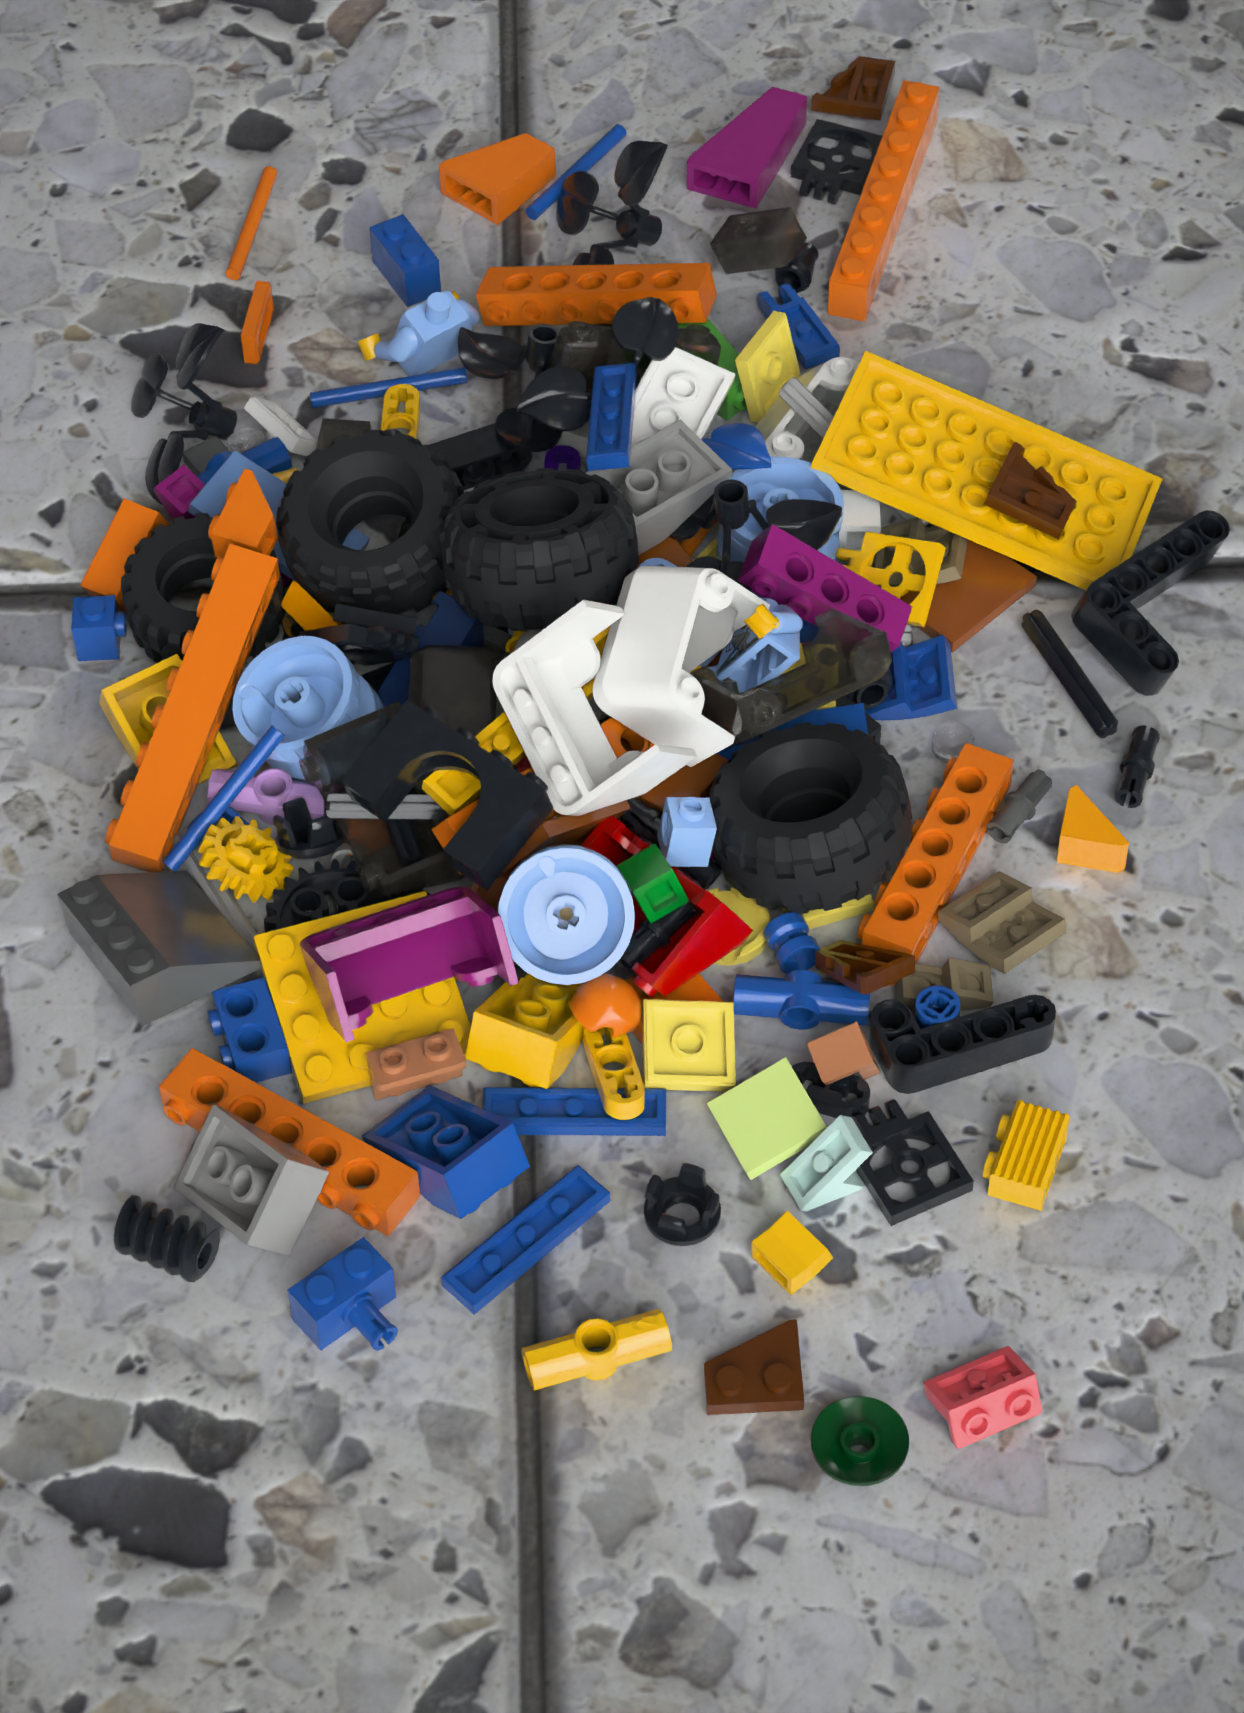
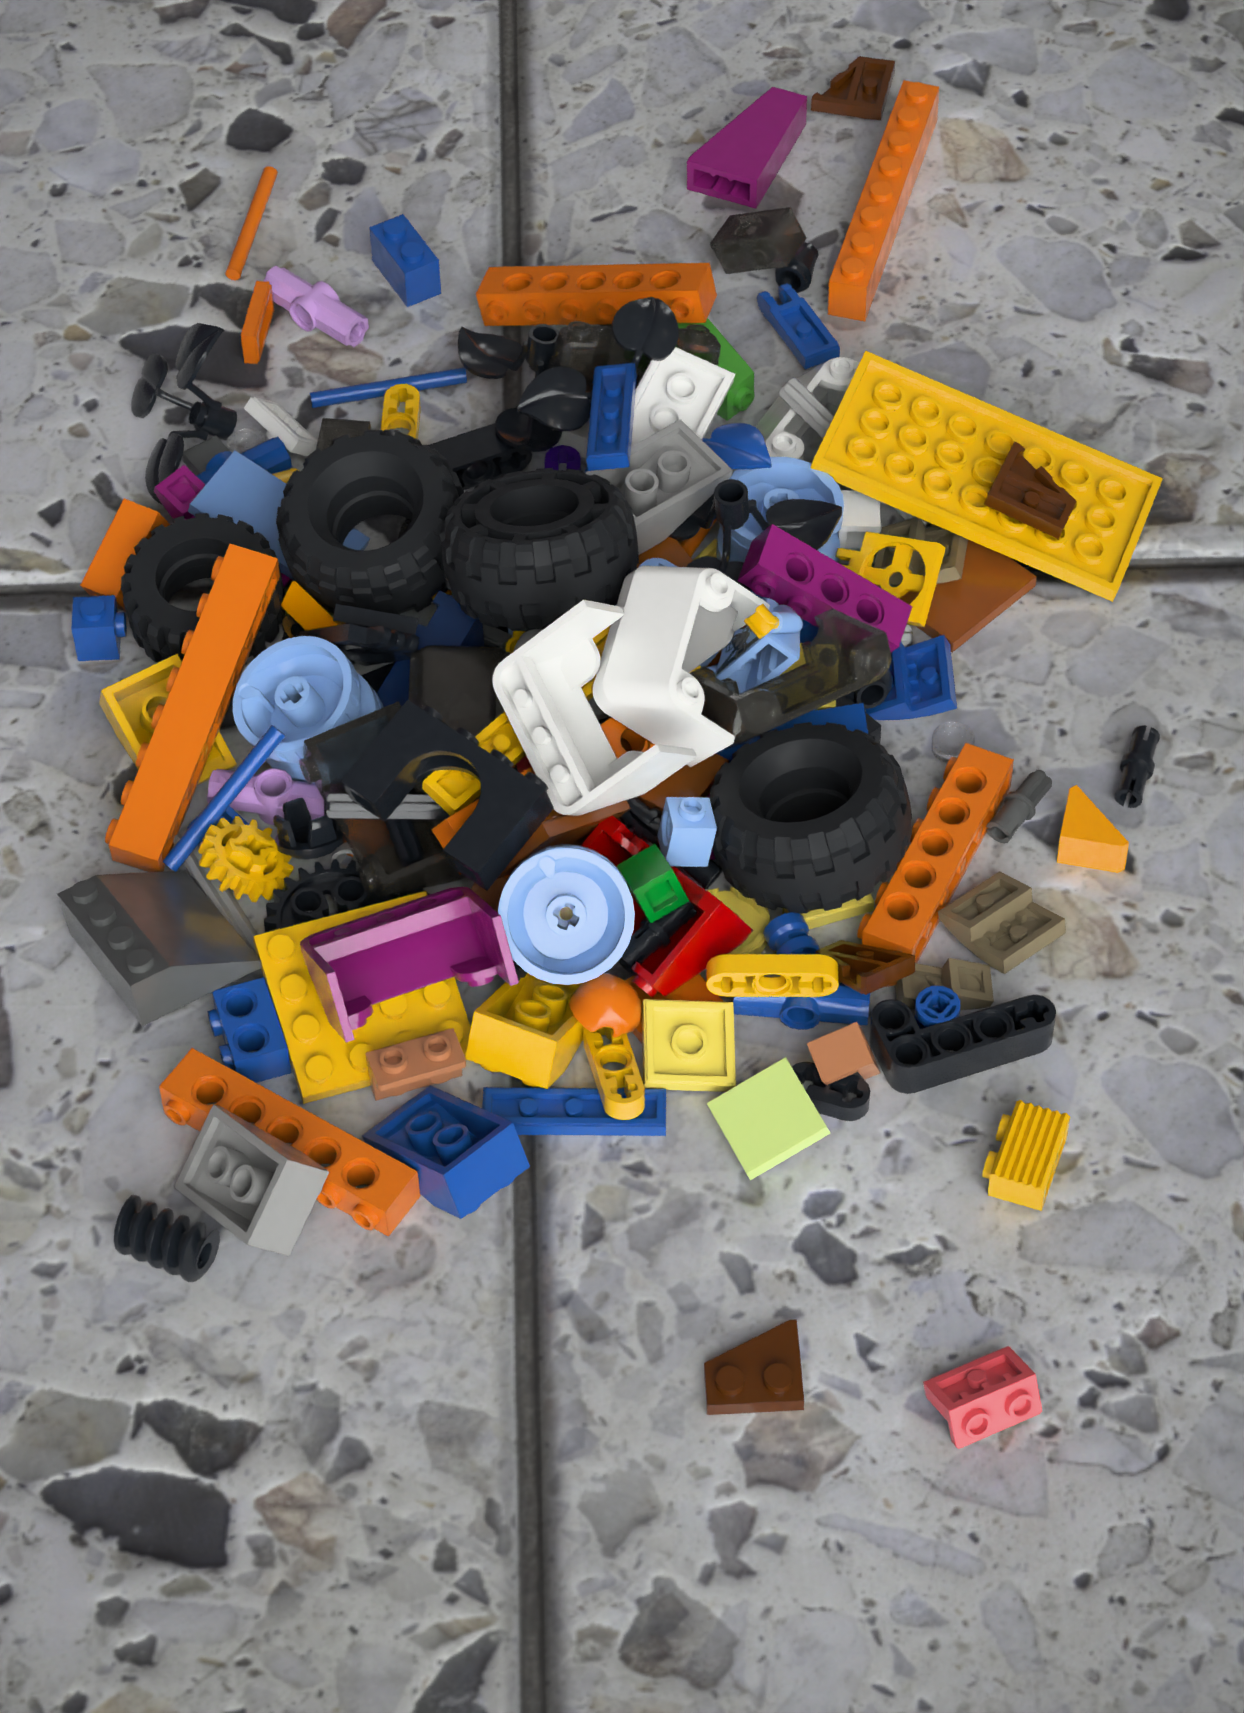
orange slope [208,468,278,558] -> none
blue brick [287,1237,398,1351] -> none
light blue torso [357,291,479,376] -> none
orange slope [439,133,556,225] -> none
blue tile [441,1165,611,1315] -> none
yellow piece [521,1309,672,1391] -> none
blue bar [525,124,627,220] -> none
black plant [556,141,668,265] -> none
black piece [644,1163,721,1246] -> none
light yellow tile [735,311,801,423] -> none
yellow piece [751,1211,833,1295] -> none
light aqua slope [780,1115,873,1212] -> none
black piece [791,119,882,205] -> none
dark green dish [811,1396,909,1486] -> none
black piece [852,1099,974,1226] -> none
black axle [1022,609,1118,738] -> none
black beam [1071,510,1230,696] -> none
none -> lavender piece [264,265,369,347]
none -> yellow beam [706,954,839,997]

